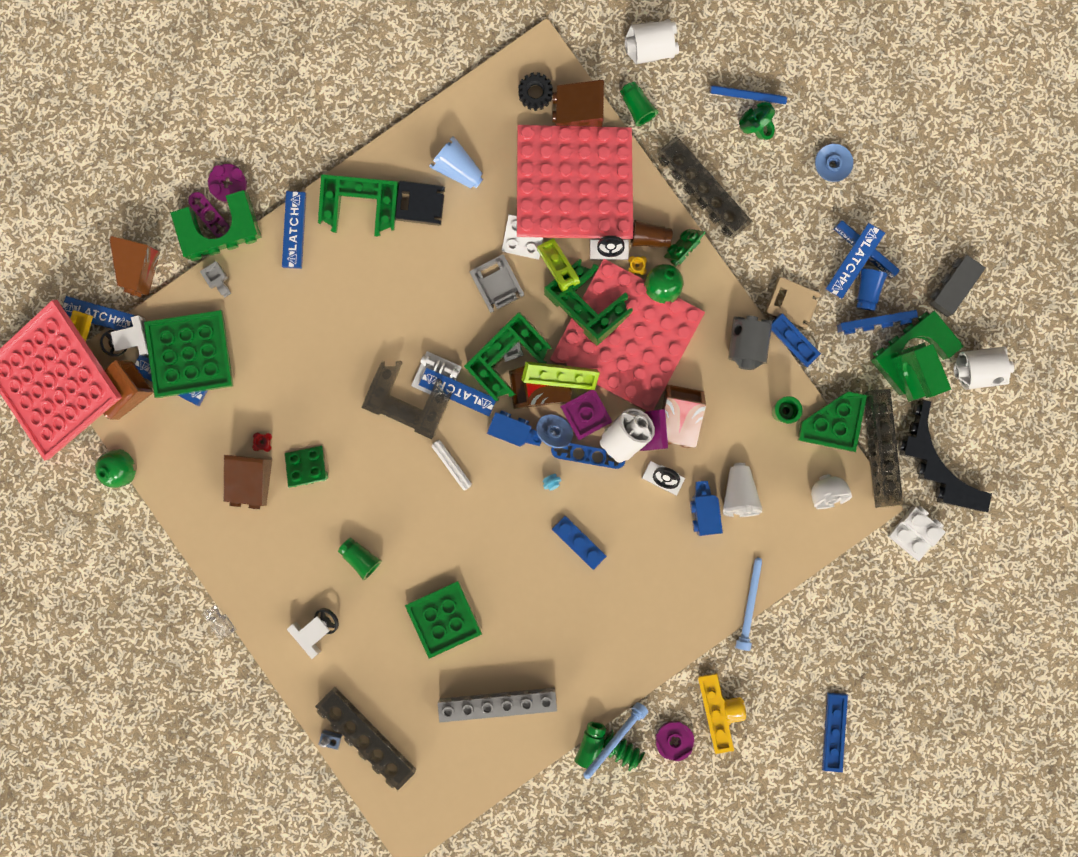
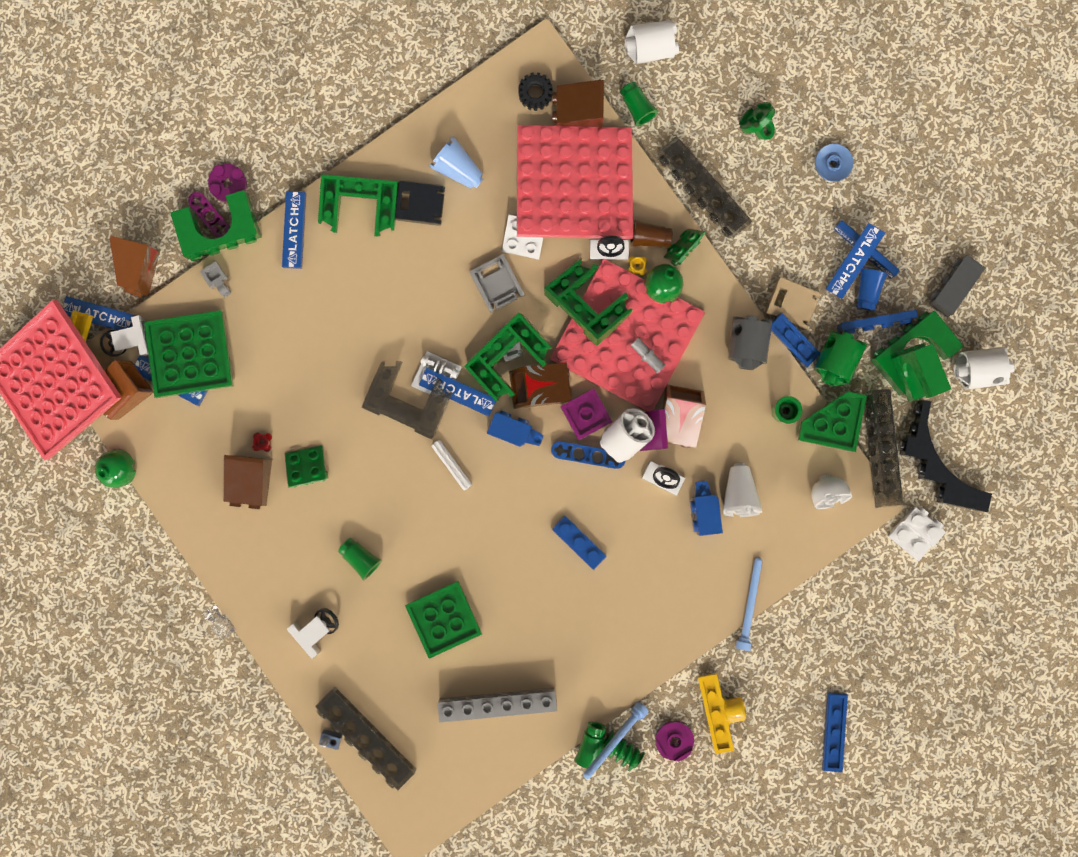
lime plate [521,362,600,390] -> none
medium blue dish [536,414,573,448] -> none
lime plate [537,238,580,292] -> none
medium azure plate [543,474,561,491] -> none
blue tile [709,85,787,104] -> none
none -> light grey pin [630,337,666,373]
none -> green cylinder [814,331,867,386]

